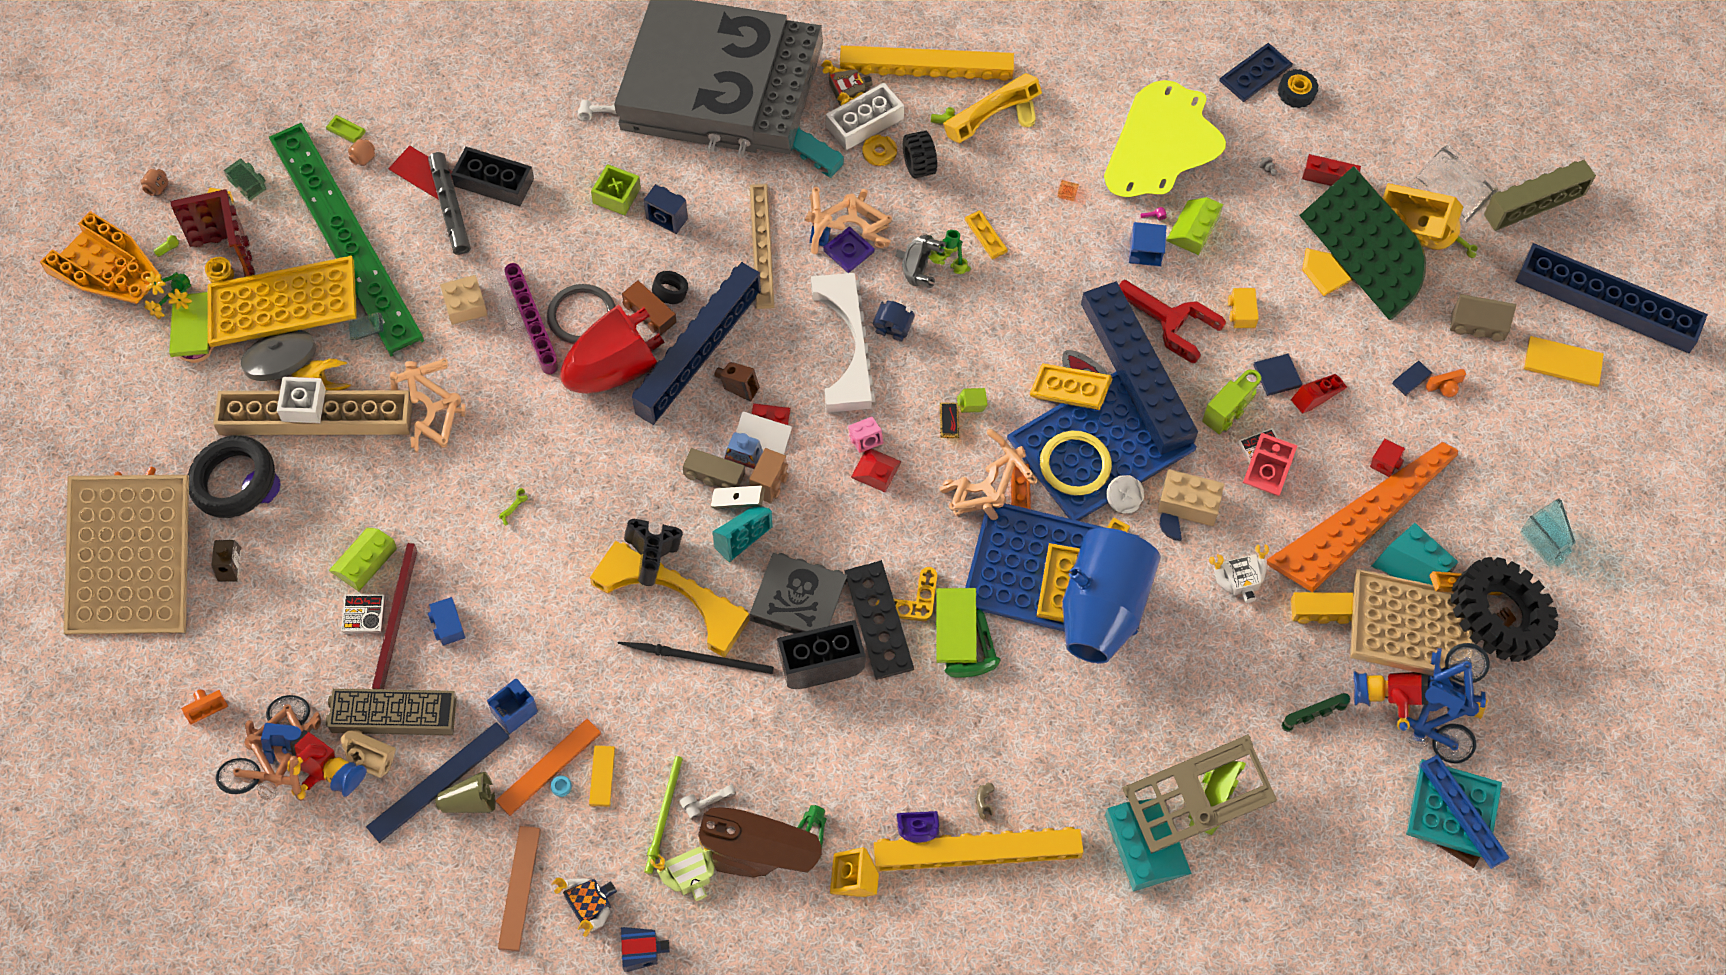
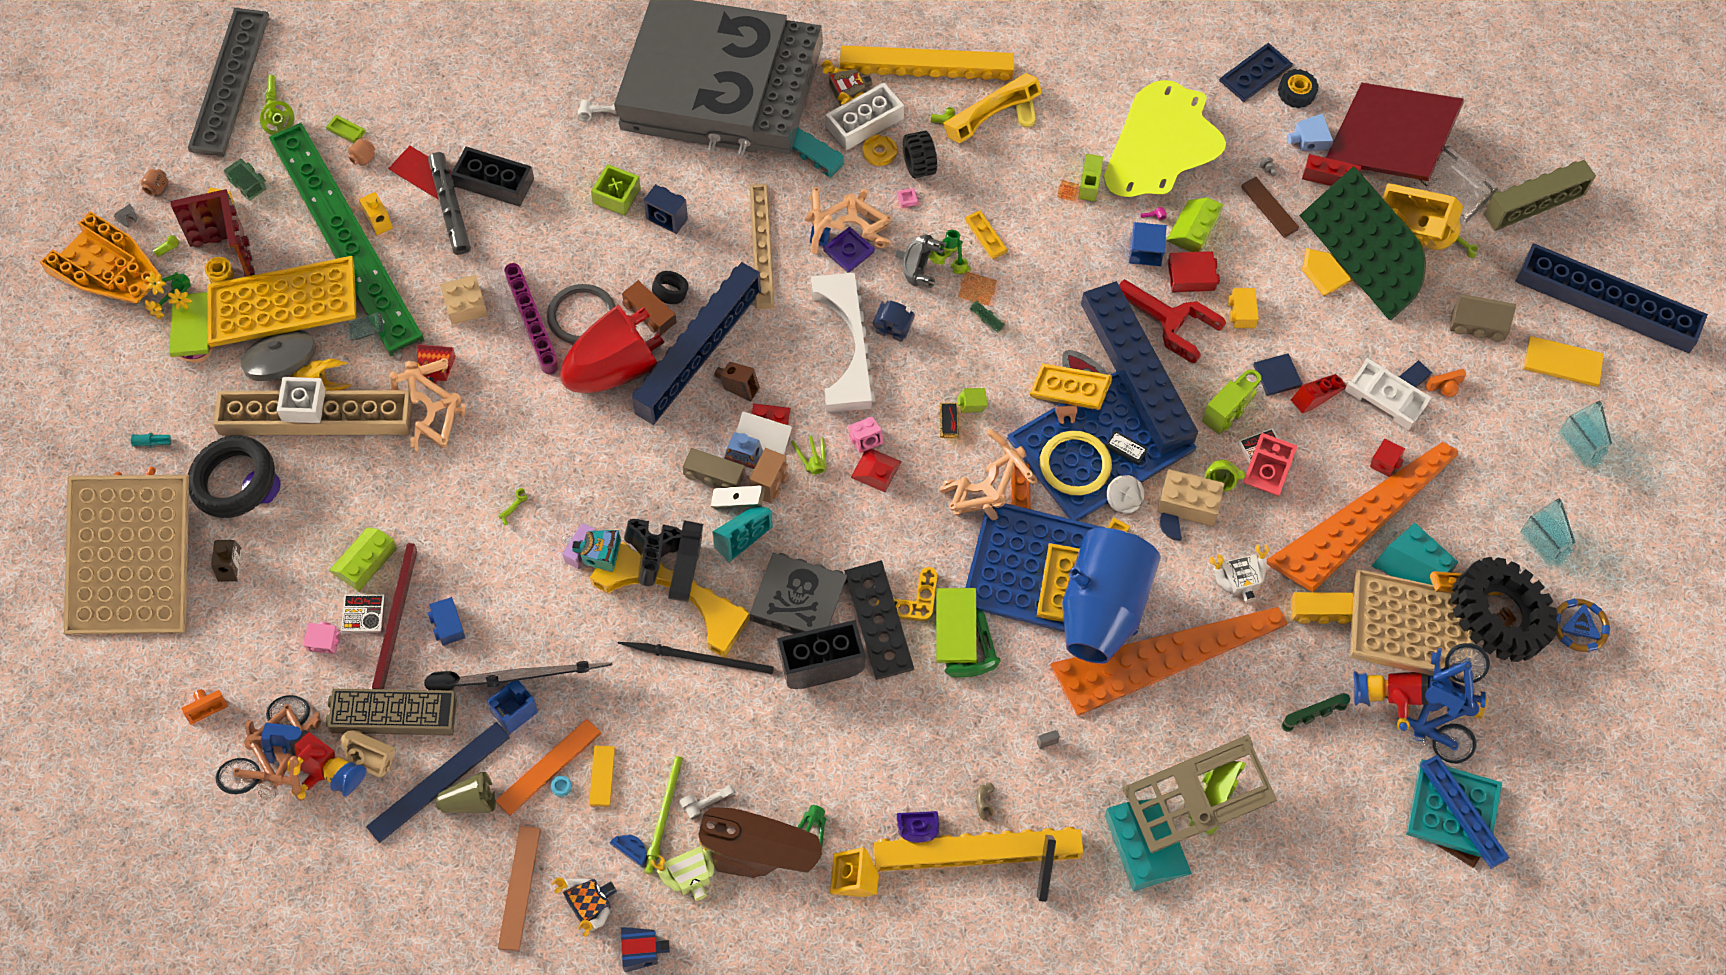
none -> flat silver tile [114,204,137,227]
none -> teal axle [131,433,171,448]
none -> dark grey plate [188,8,269,156]
none -> lime dish [260,75,295,135]
none -> bright pink head [303,622,340,654]
none -> yellow torso [359,192,393,236]
none -> torso [417,345,456,389]
none -> black wing [424,661,613,691]
none -> lavender piece [561,523,596,569]
none -> torso [572,530,621,572]
none -> blue plate [610,834,647,868]
none -> black beam [668,520,704,603]
none -> lime plant [791,435,827,475]
none -> bright pink tile [897,188,919,208]
none -> clear orange piece [958,272,997,306]
none -> clear green pin [970,300,1005,333]
none -> flat silver tile [1037,730,1060,749]
none -> black tile [1037,835,1056,902]
none -> orange wing [1050,607,1288,716]
none -> nougat tile [1055,405,1077,424]
none -> lime slope [1078,154,1104,202]
none -> tile [1105,430,1148,465]
none -> red brick [1168,251,1220,293]
none -> lime piece [1205,459,1245,492]
none -> reddish brown tile [1241,177,1299,238]
none -> light blue torso [1287,114,1333,151]
none -> dark red tile [1326,82,1464,181]
none -> white piece [1345,358,1431,431]
none -> piece [1554,598,1610,652]
none -> clear light blue slope [1559,400,1612,468]

